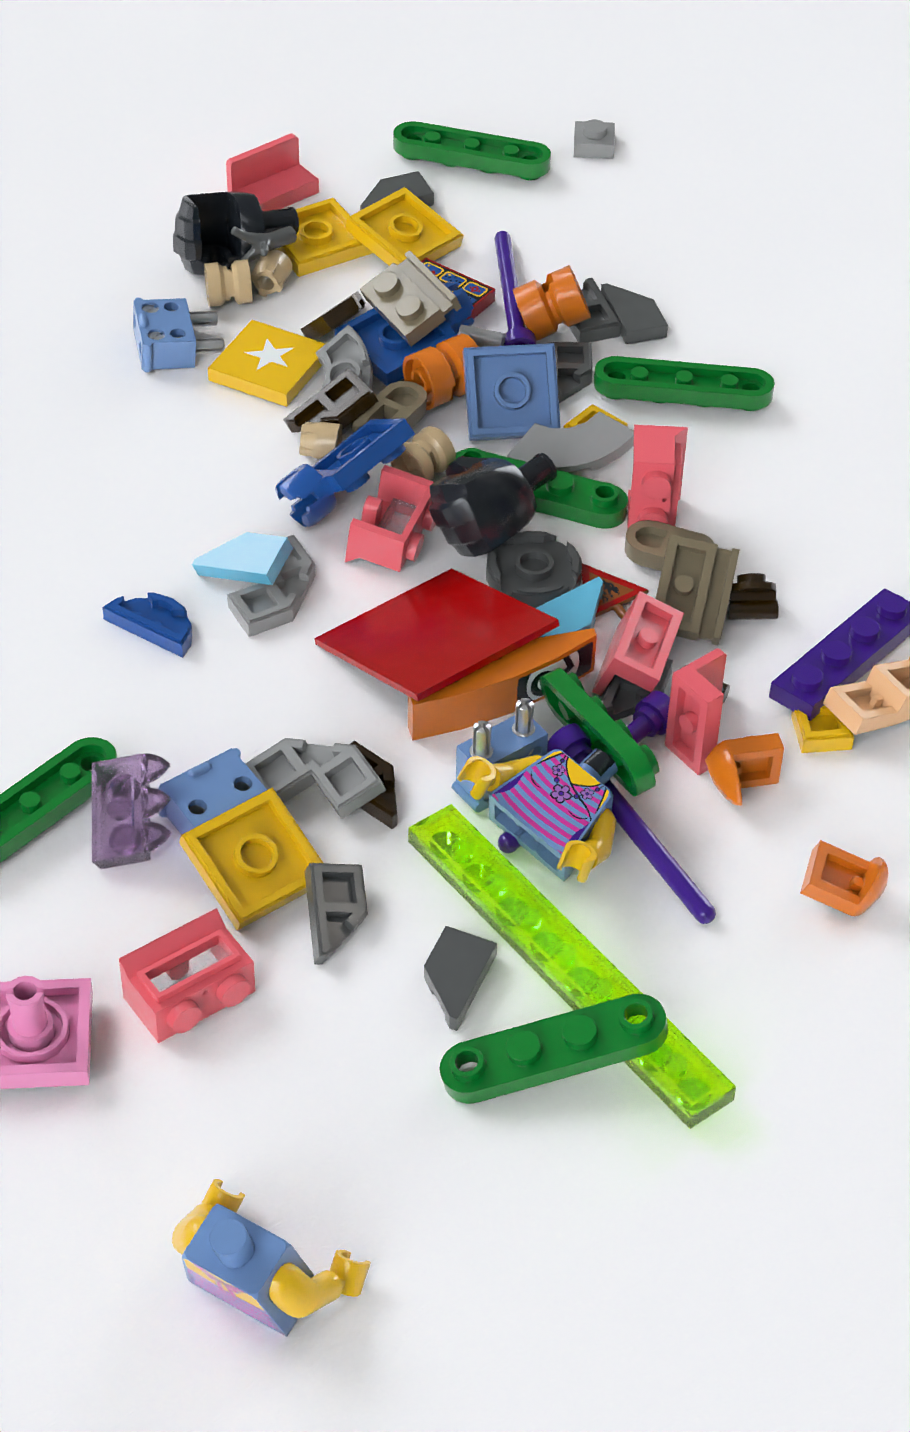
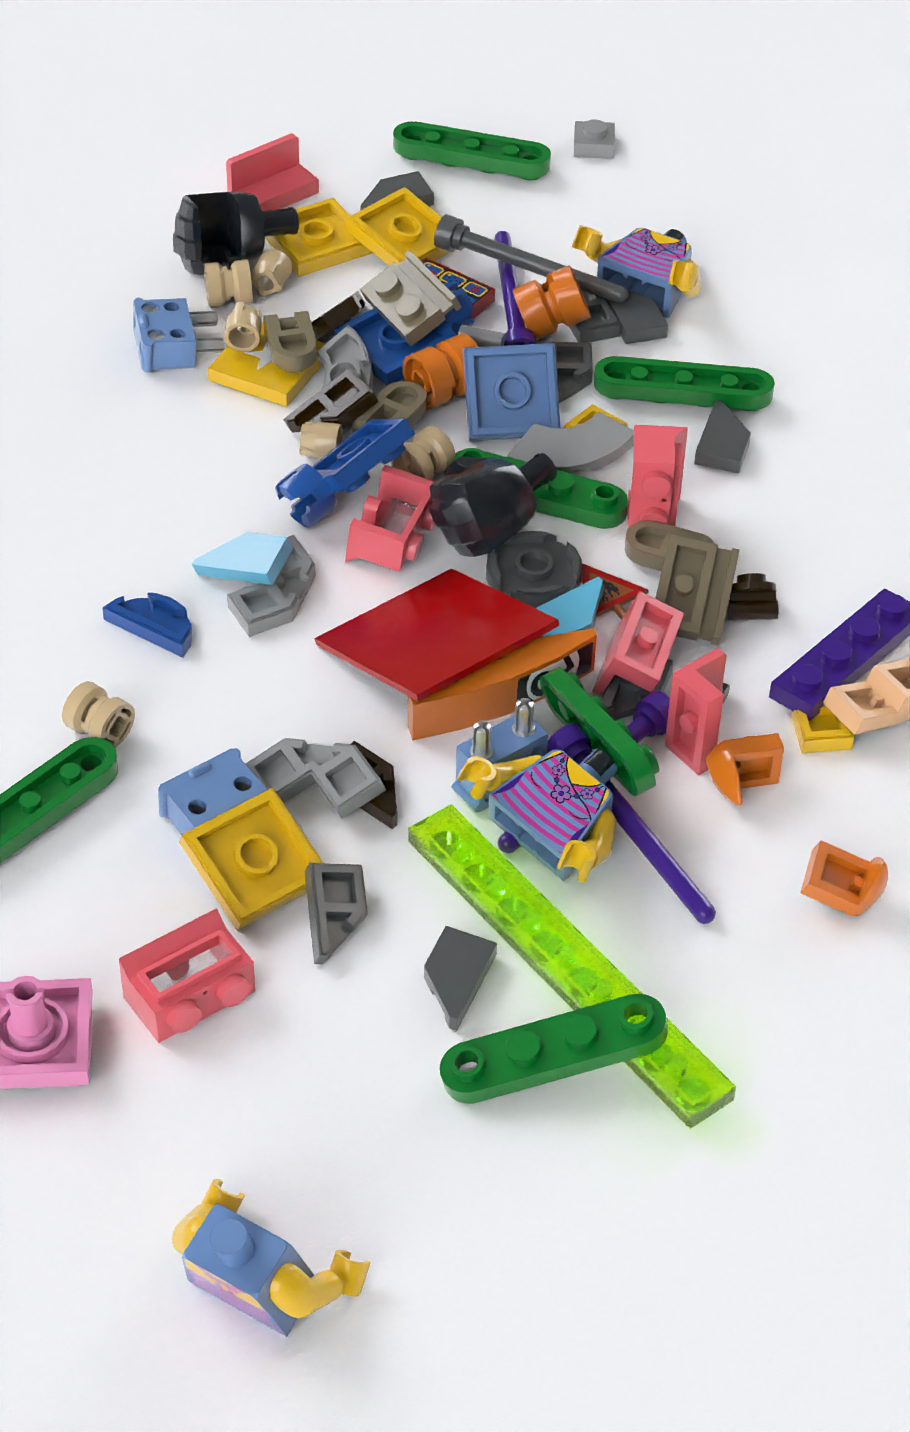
clear purple plate [92,753,172,869] -> none
dark grey bar [231,226,297,263] -> none
none -> tan wheel [62,681,135,748]
none -> tan hose [224,301,262,352]
none -> dark tan plate [263,311,316,373]
none -> dark grey piece [434,214,629,303]
none -> torso [571,225,701,318]
none -> dark grey tile [694,400,751,473]

